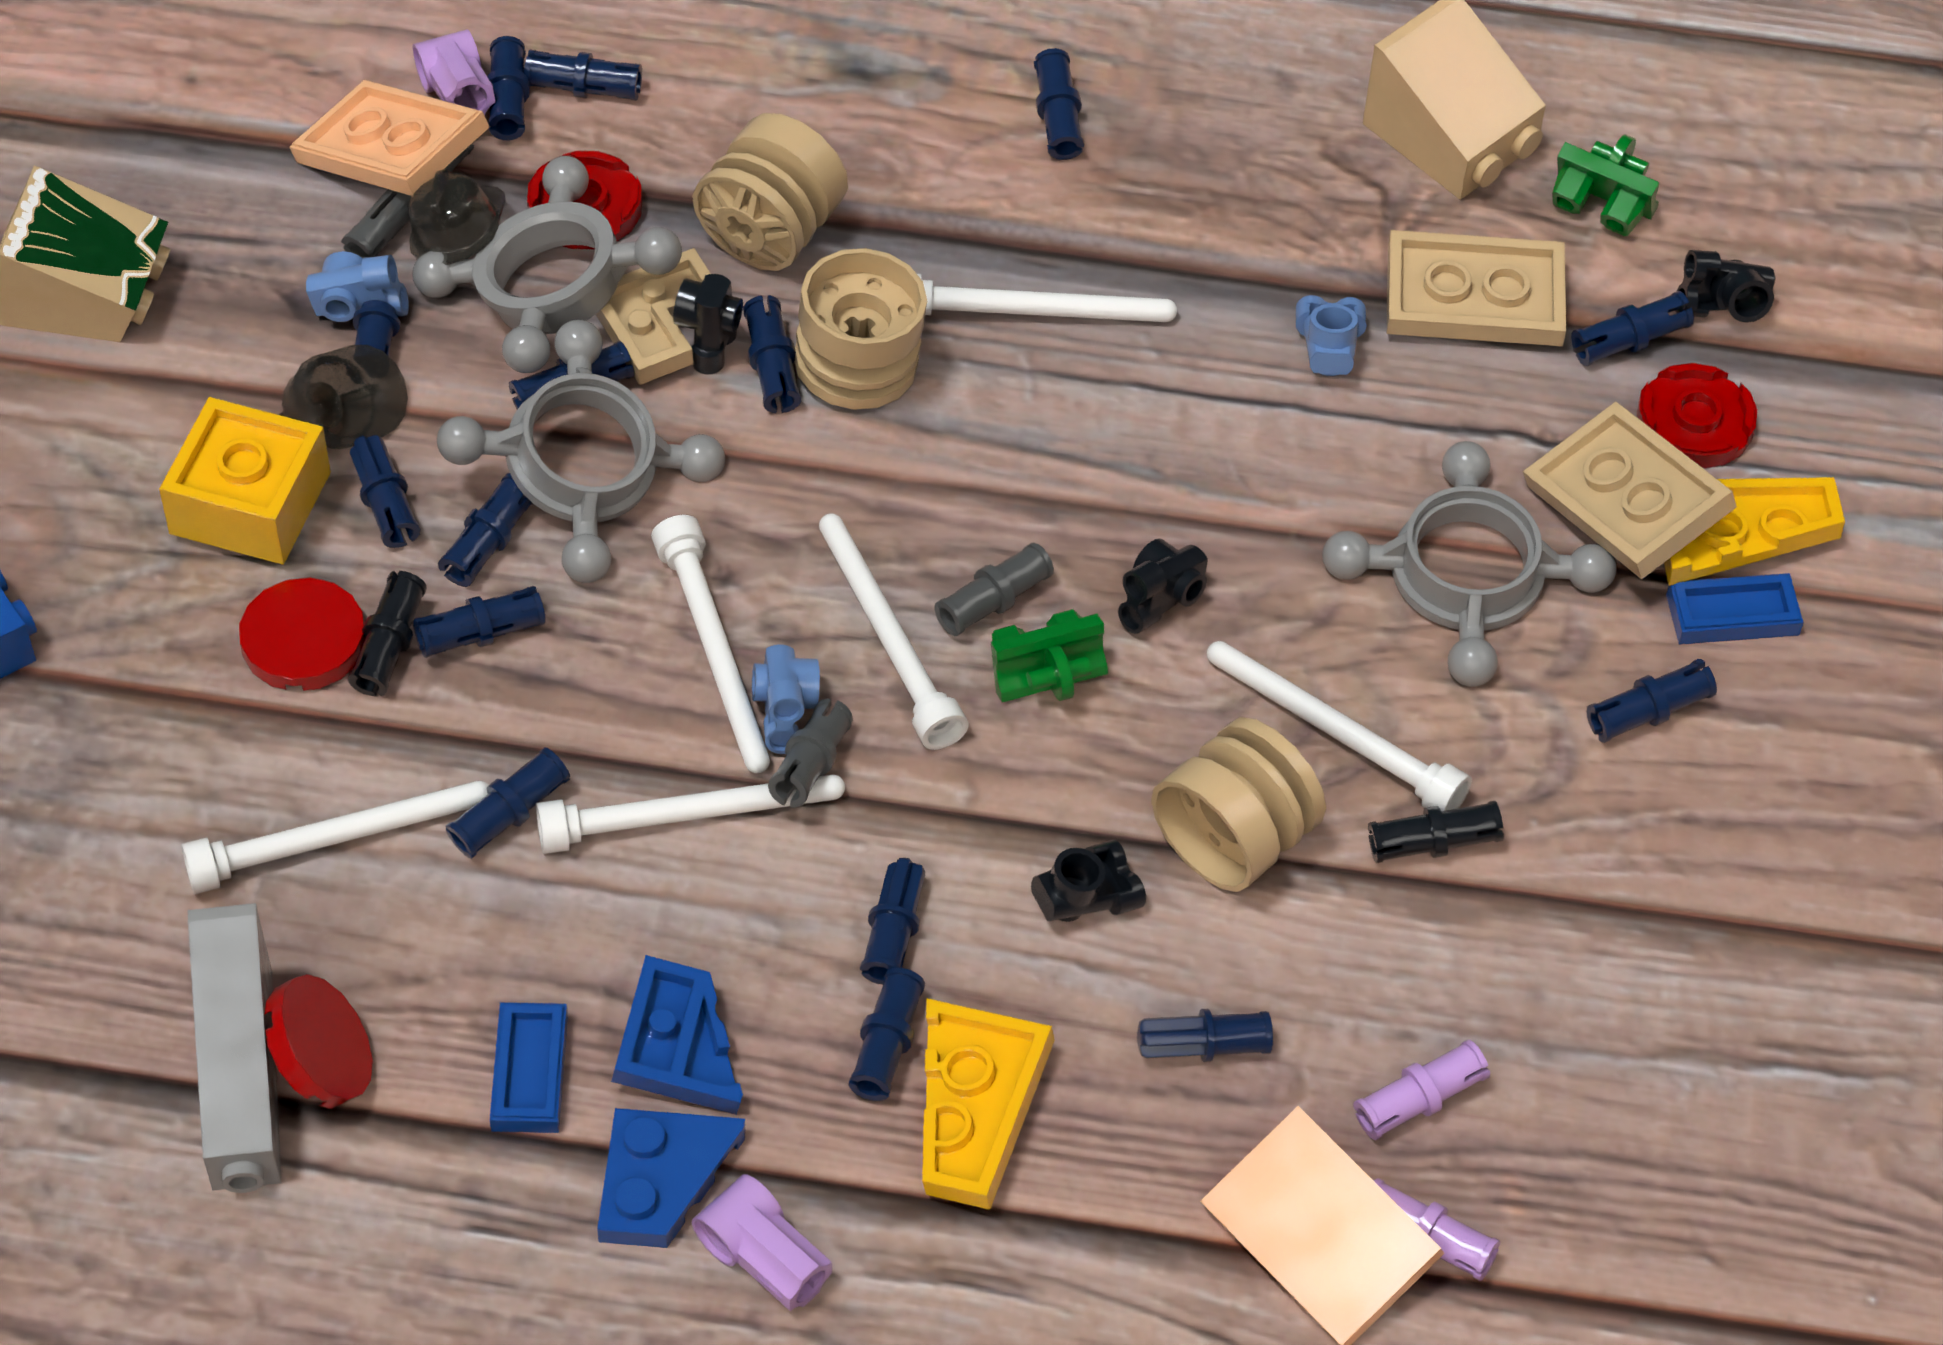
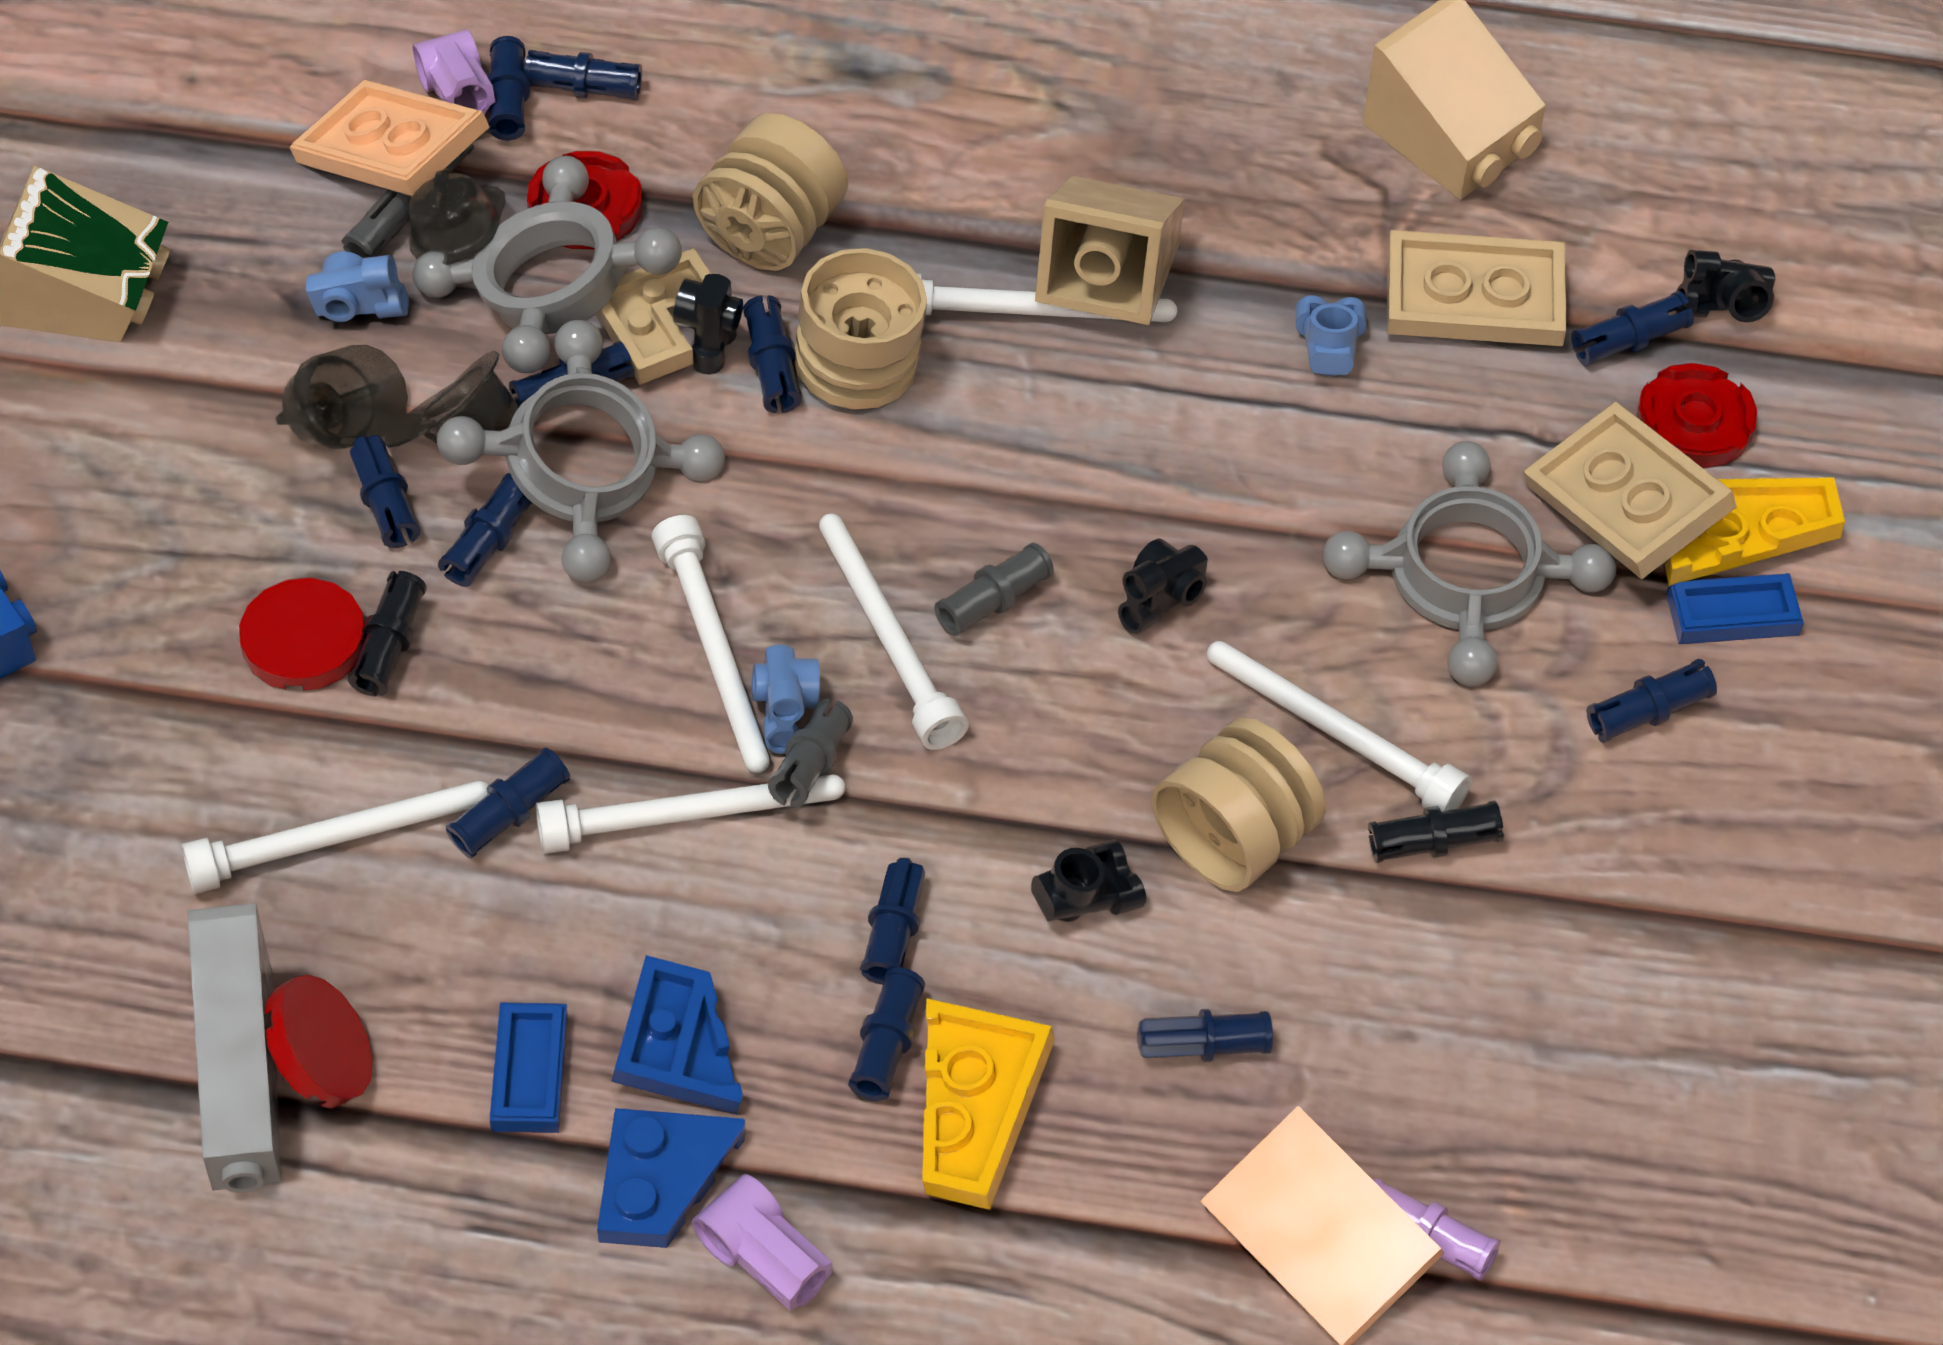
yellow container [159,397,331,565] -> none
dark blue pin [350,300,401,380] -> none
dark blue pin [413,586,546,658] -> none
green hips [991,609,1108,703] -> none
dark blue pin [1034,48,1084,160] -> none
lavender pin [1353,1039,1490,1140] -> none
green hips [1552,134,1659,236] -> none
none -> clear smoke piece [384,350,519,448]
none -> tan slope [1035,176,1185,325]

